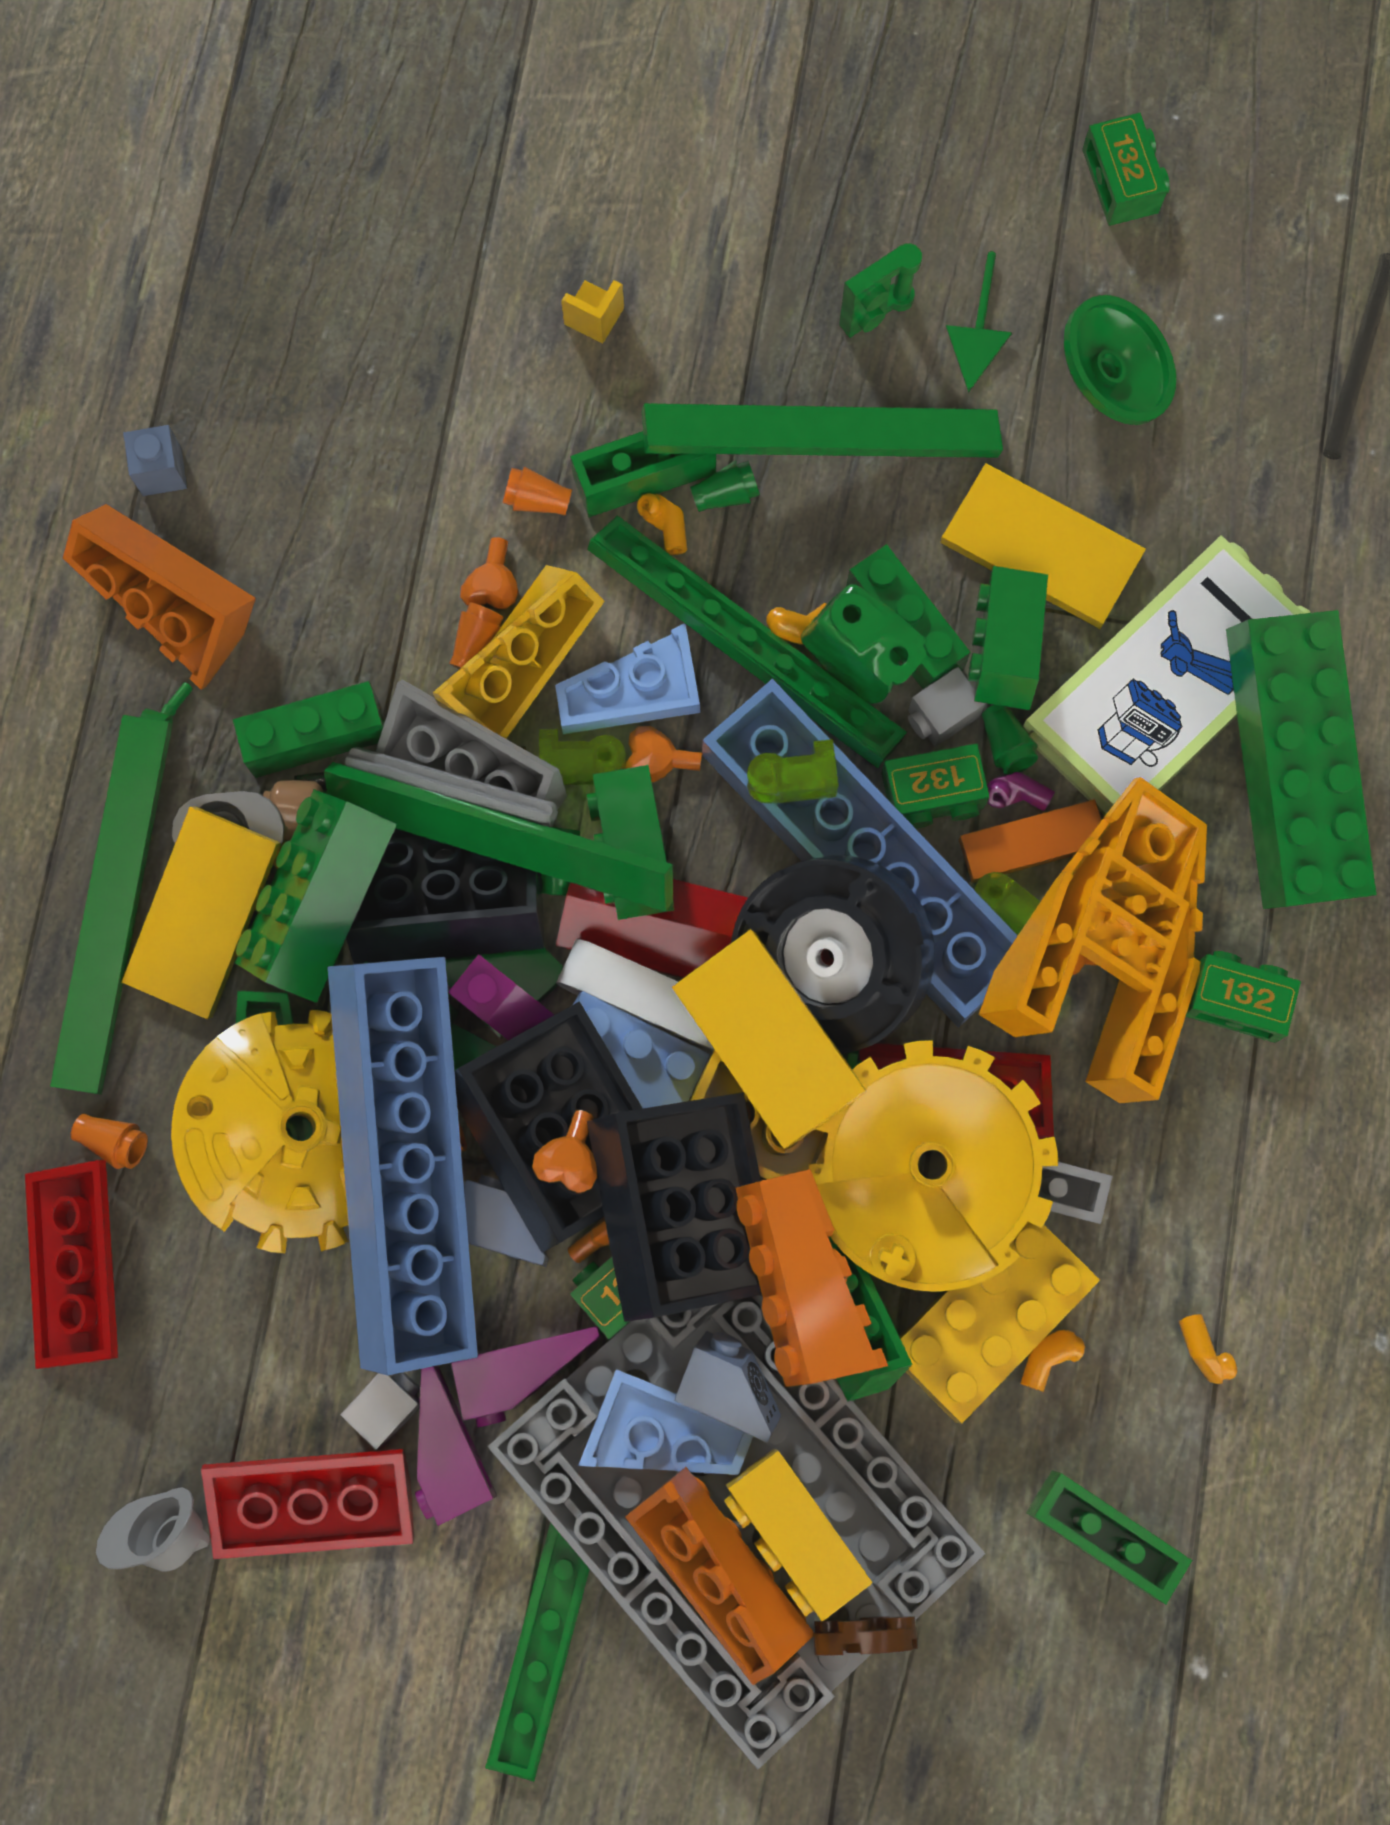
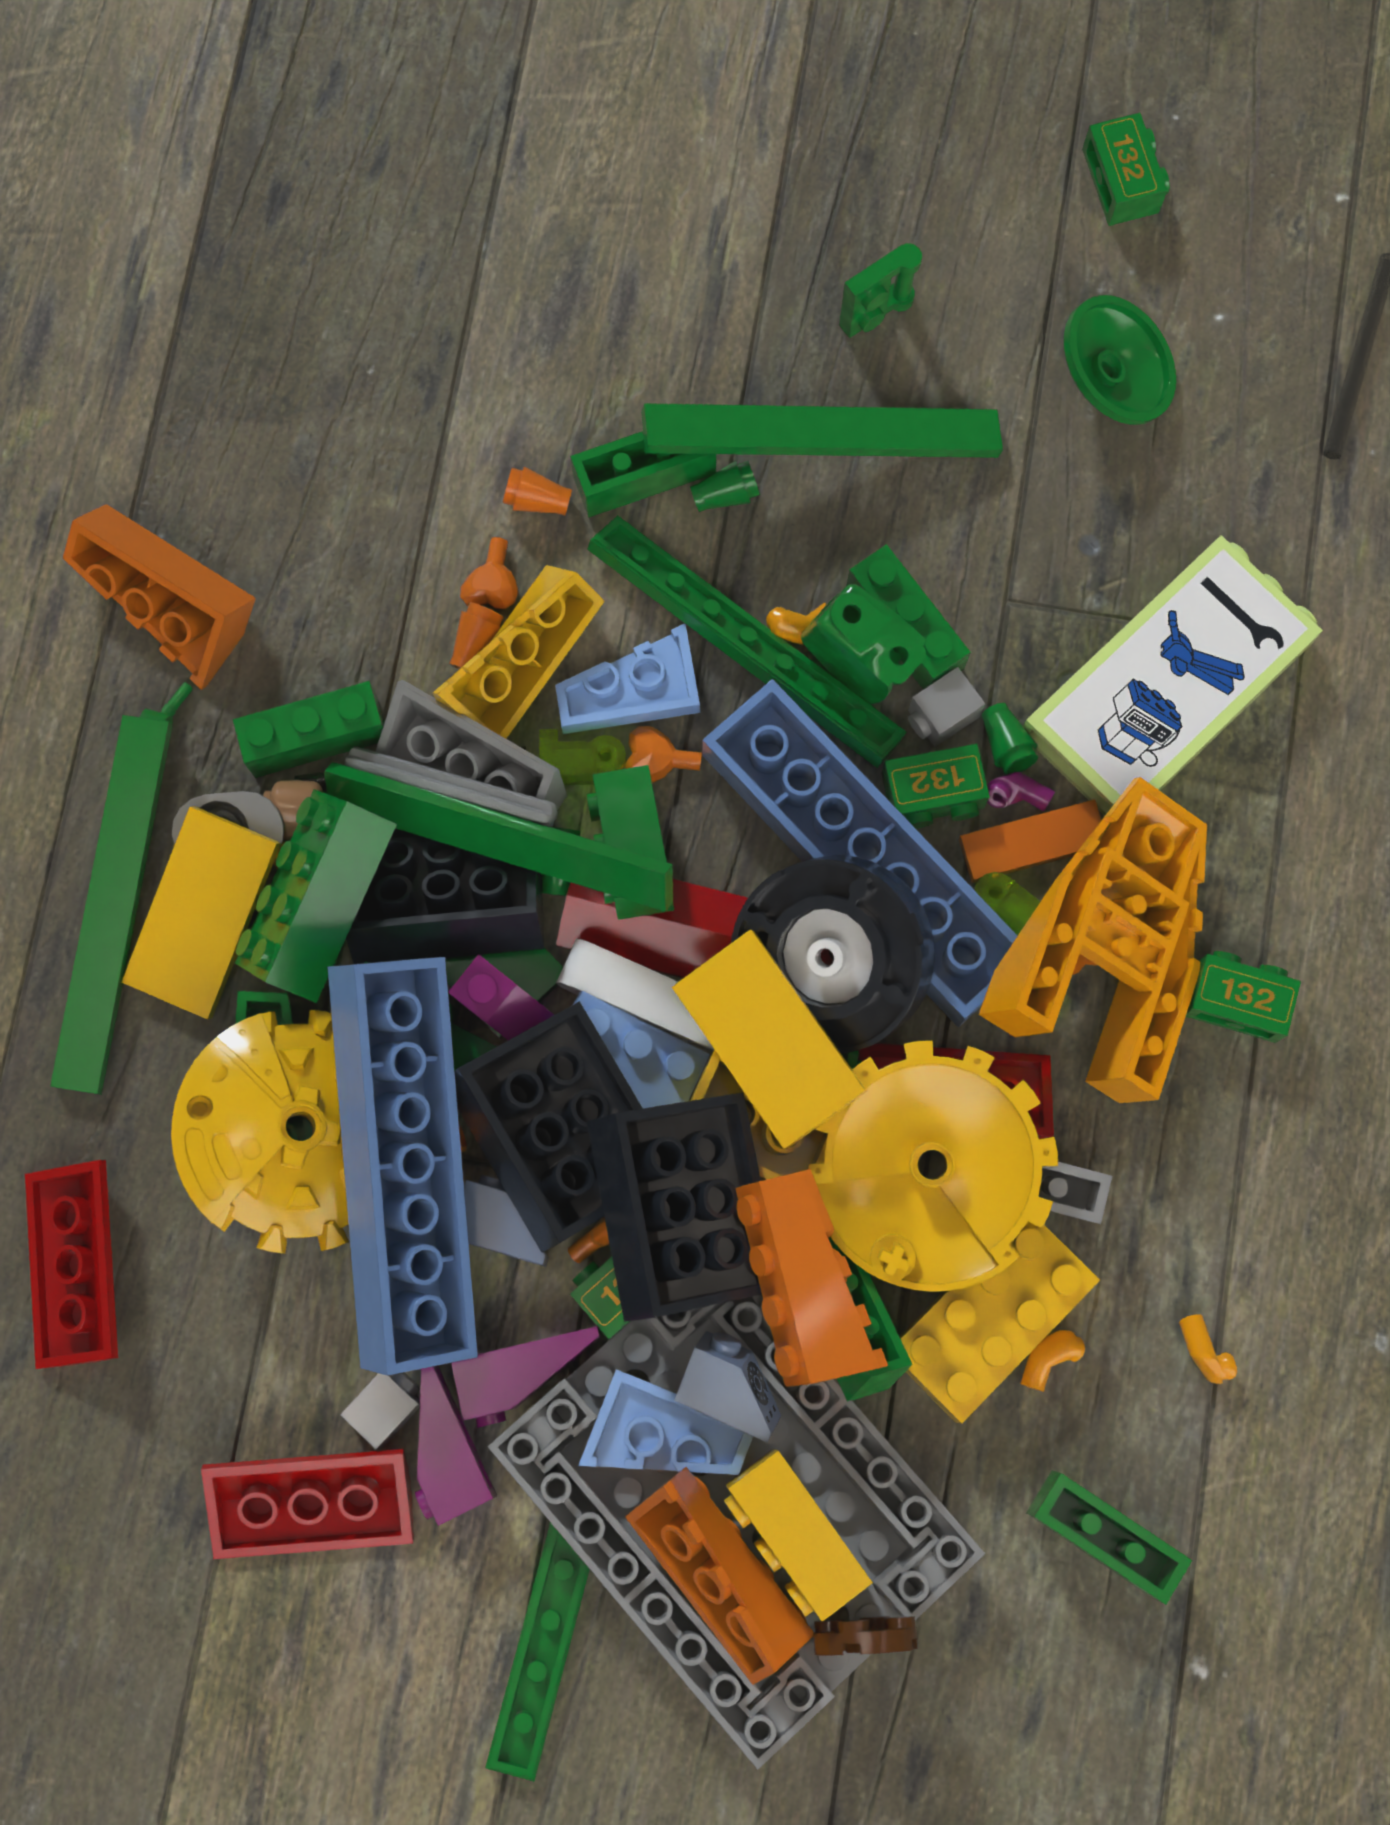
orange cone [70,1114,148,1169] -> none
light grey piece [96,1487,210,1572] -> none
sand blue brick [123,425,187,496] -> none
orange rock [532,1110,597,1194] -> none
yellow panel [561,280,624,344] -> none
light orange arm [637,493,687,555] -> none
clear neon green leg [746,739,839,804] -> none
yellow tile [940,463,1146,629] -> none
green piece [946,251,1012,393] -> none
green brick [968,566,1048,710] -> none
green brick [1226,610,1377,909] -> none

